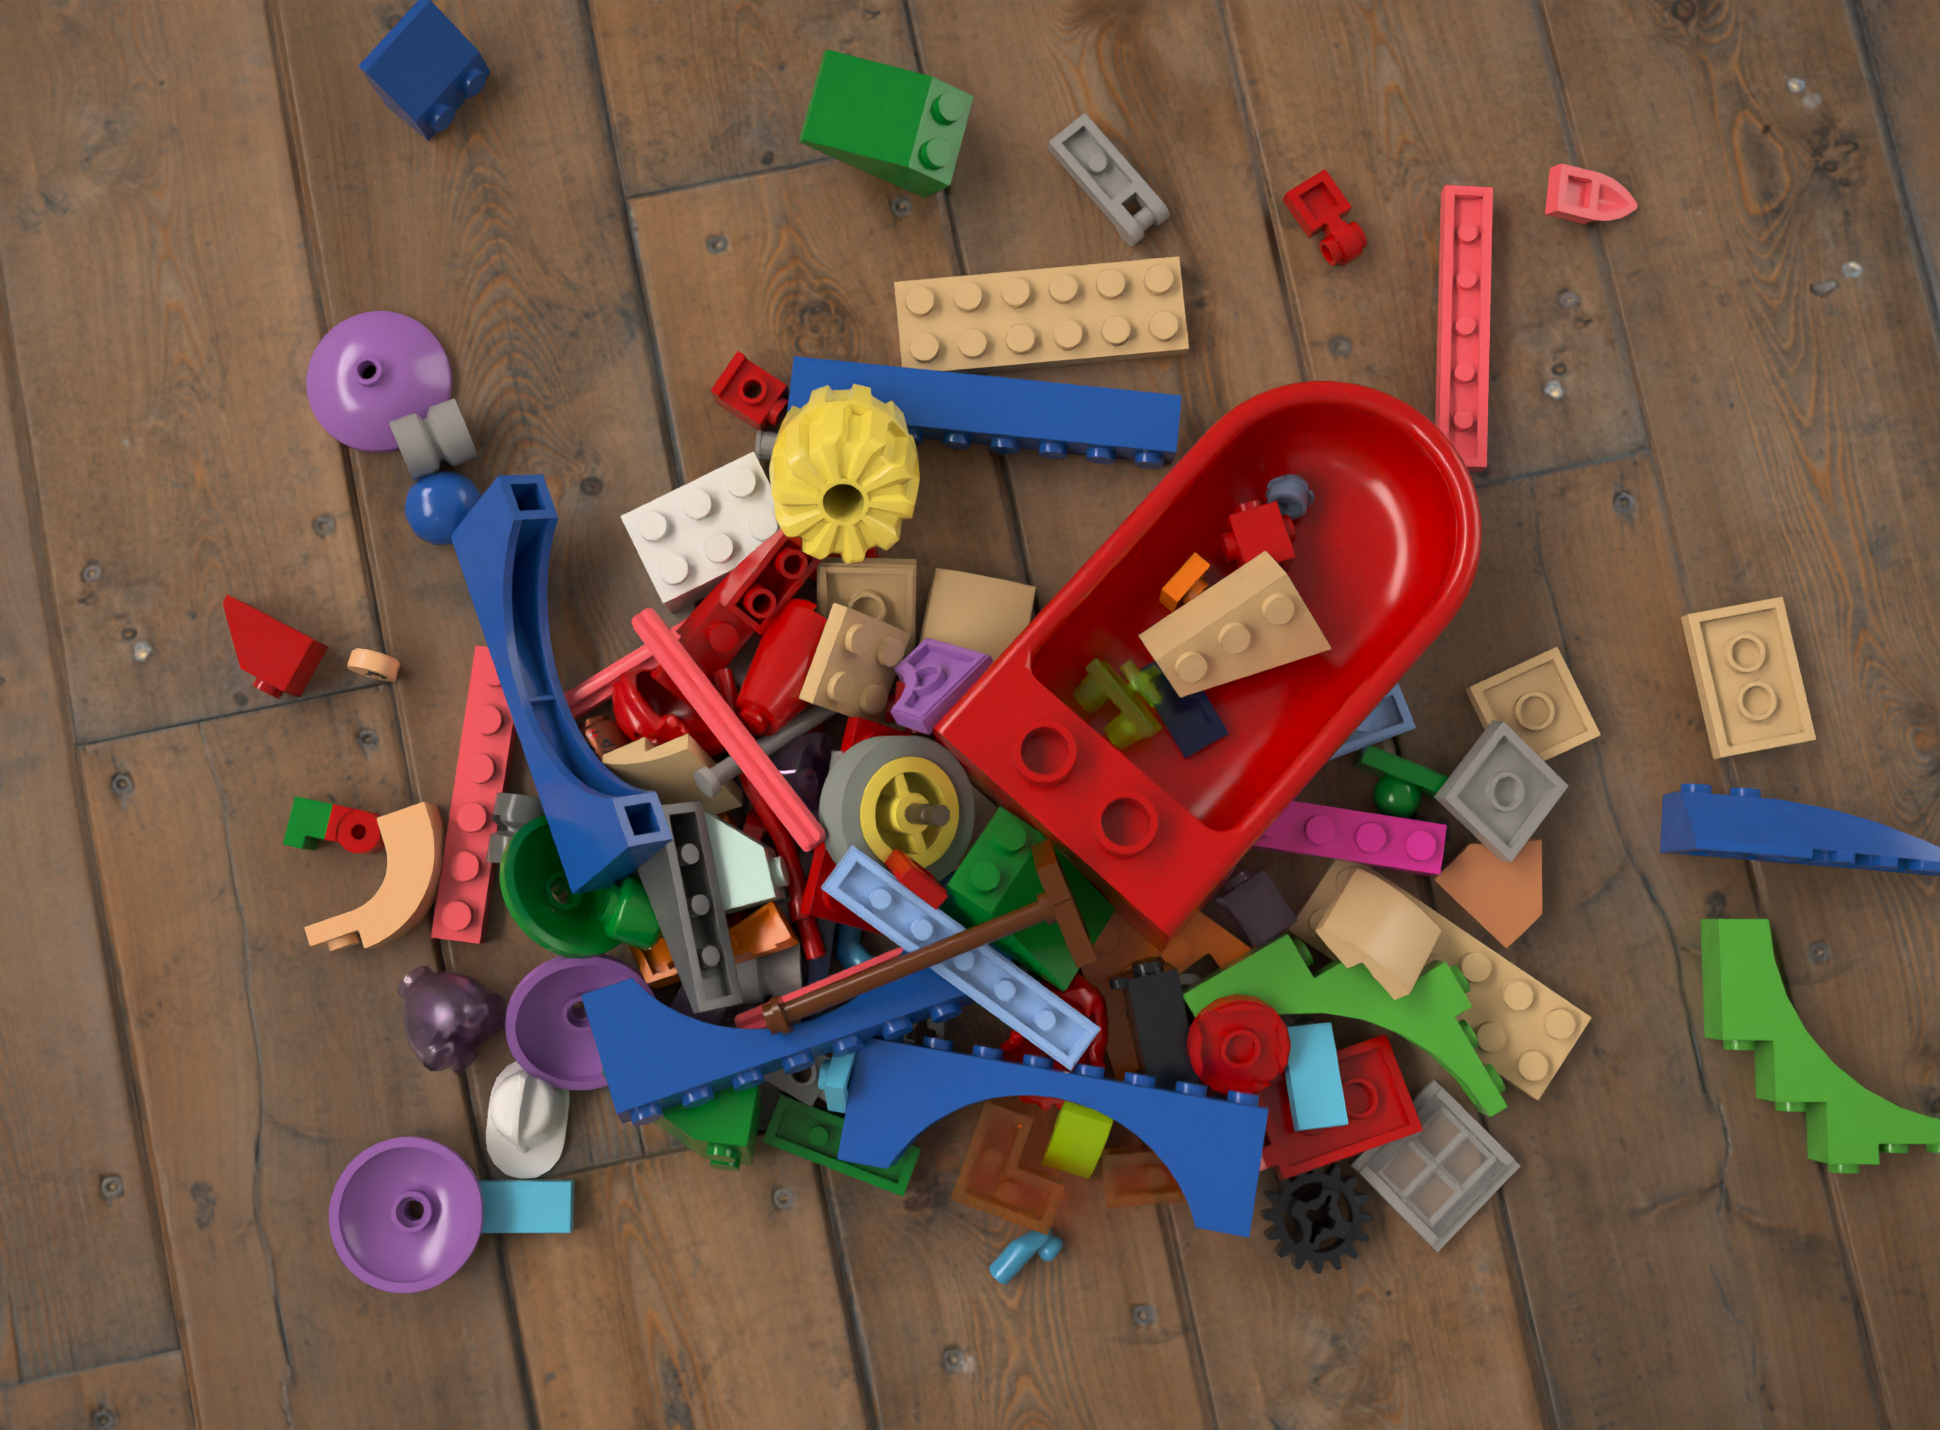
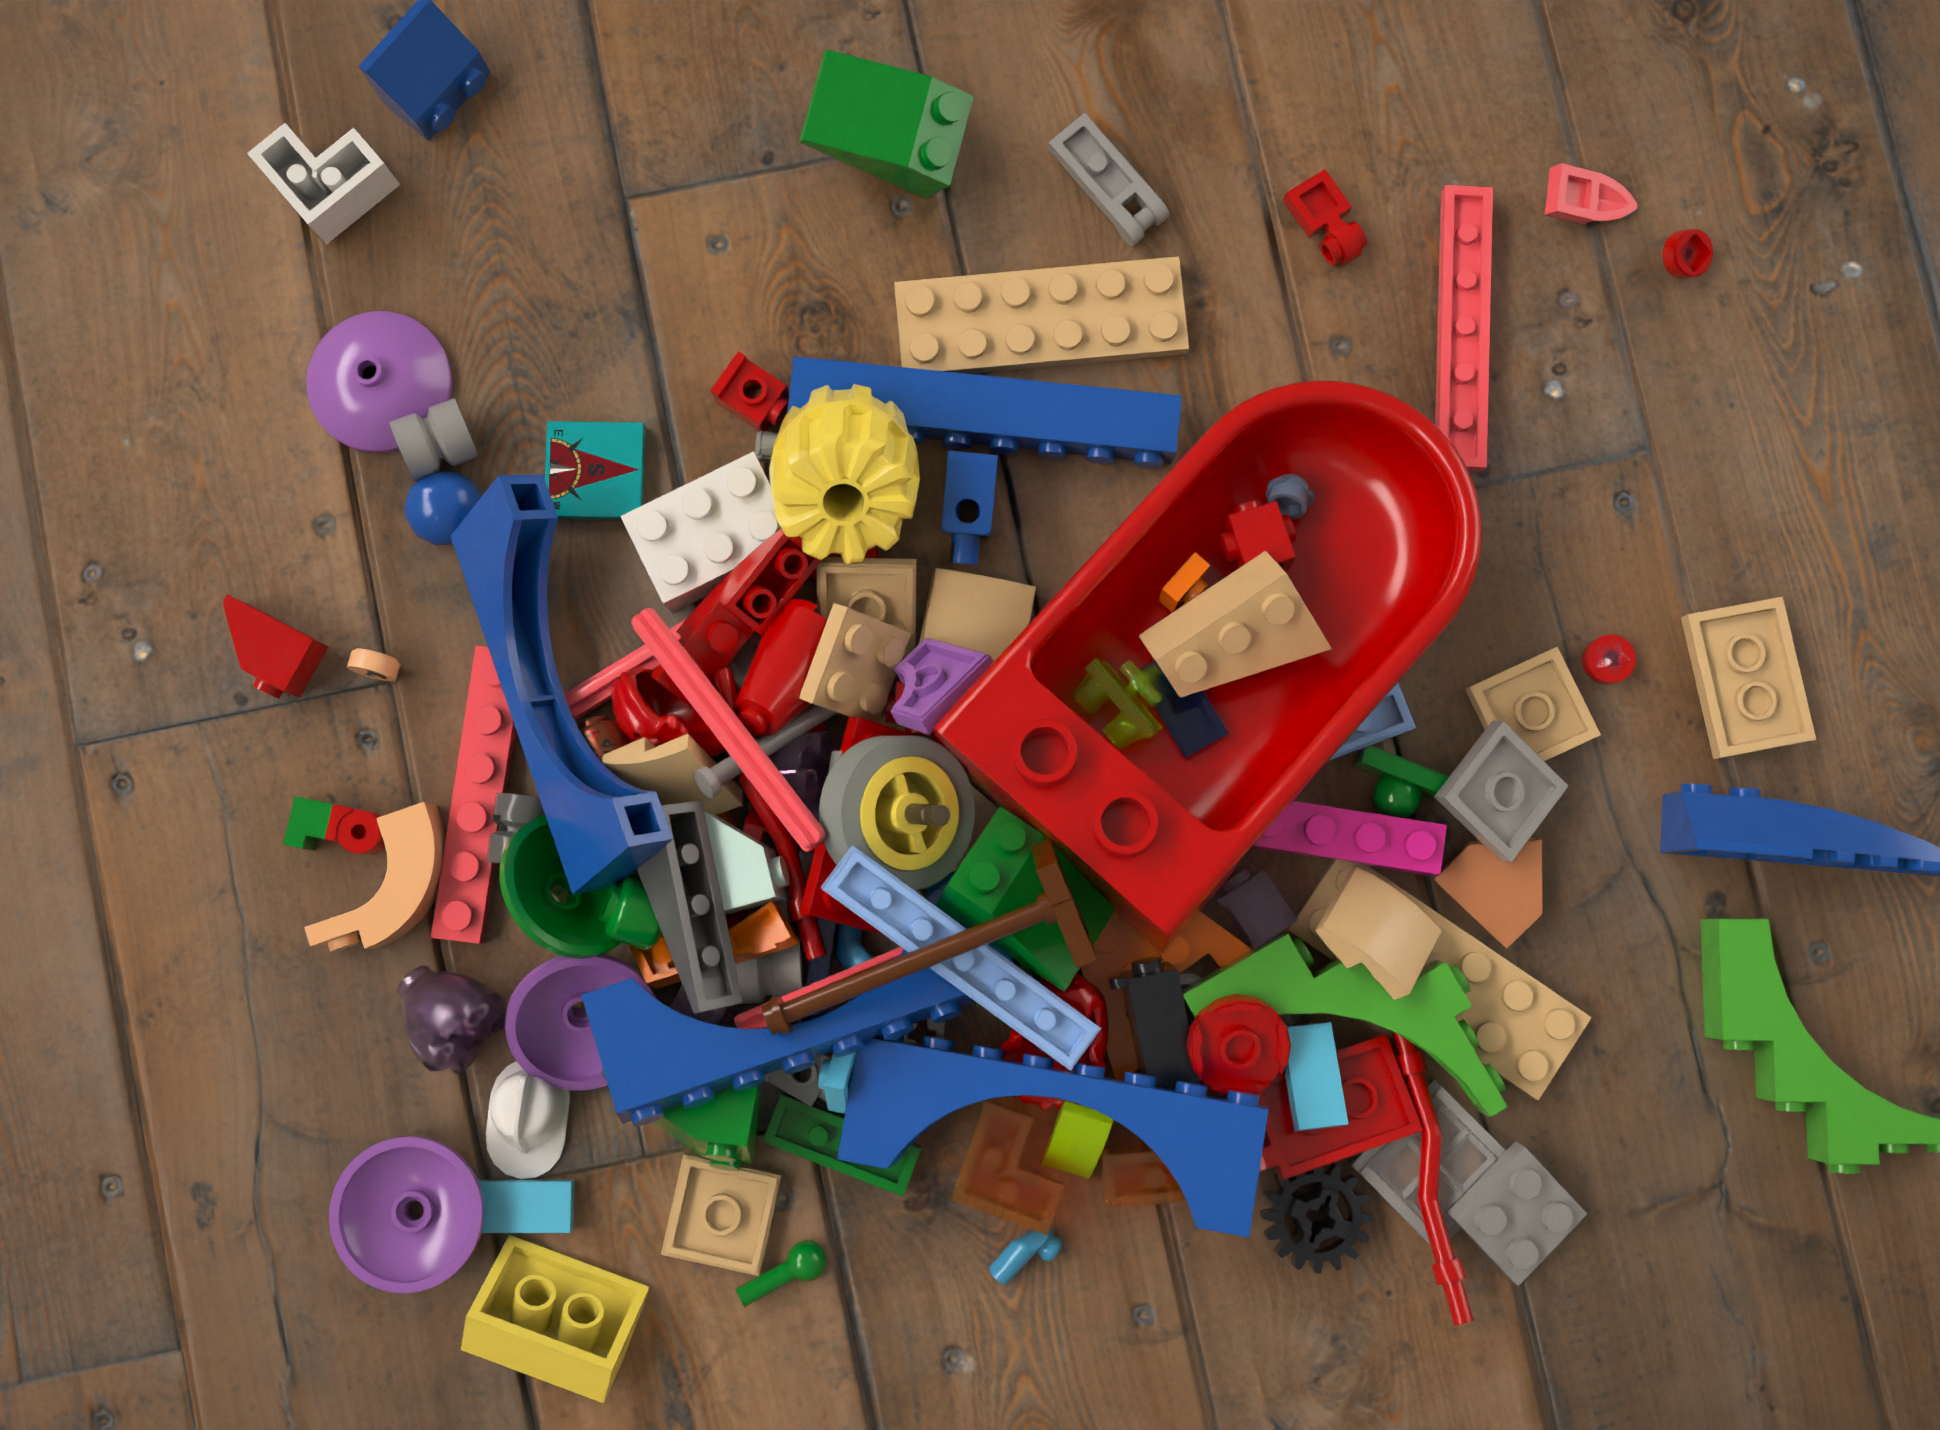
red tile [885,849,948,910] -> none
none -> white brick [247,123,400,245]
none -> light yellow slope [461,1235,649,1403]
none -> teal tile [545,421,646,520]
none -> tan tile [661,1153,782,1276]
none -> green bar [735,1240,827,1307]
none -> blue torso [941,451,998,565]
none -> red bar [1390,1030,1474,1326]
none -> light grey plate [1447,1141,1587,1286]
none -> red tile [1582,634,1636,685]
none -> red tile [1662,229,1713,278]

